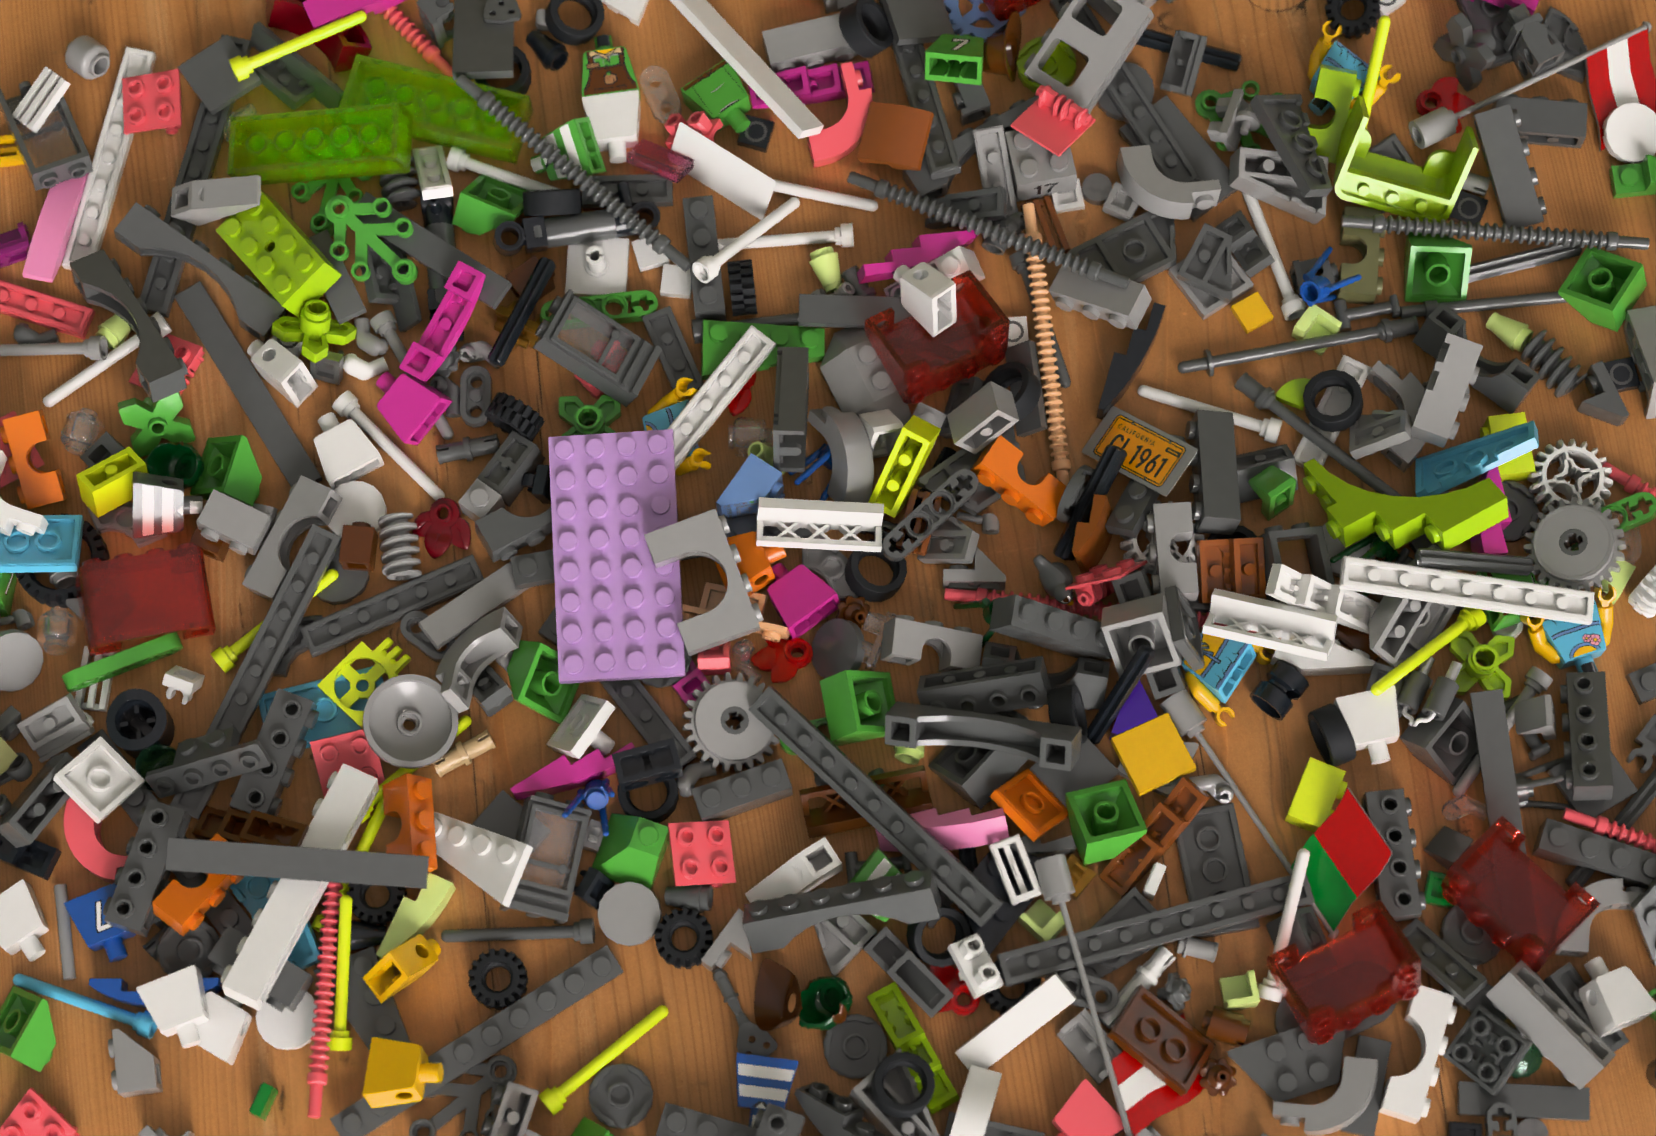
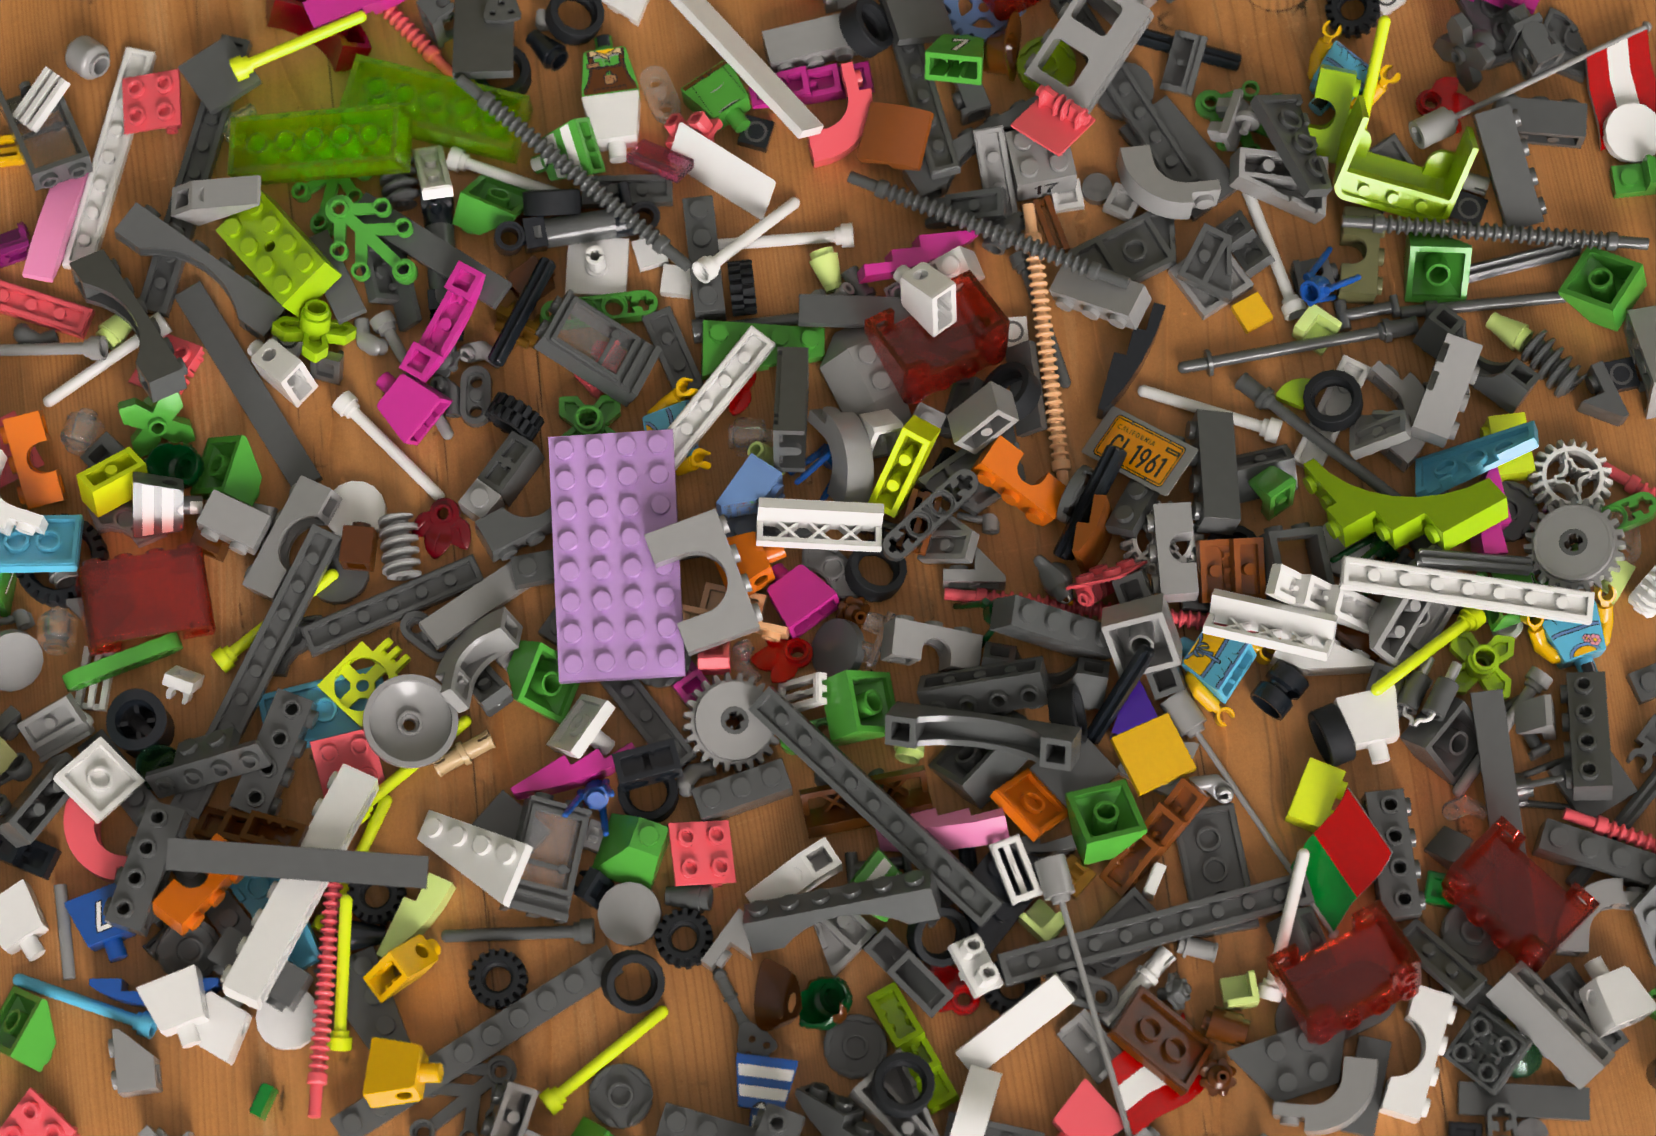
dark grey bracket [250,22,345,114] -> none
white torso [313,412,385,490] -> none
white arm [343,353,389,380] -> none
orange arch [382,773,438,873] -> none
dark grey pin [436,433,500,464] -> none
black tile [521,464,551,504] -> none
white piece [773,179,878,212] -> none
dark grey tile [1165,585,1205,671] -> none
none -> black tyre [601,950,665,1014]
none -> white tile [778,672,827,712]

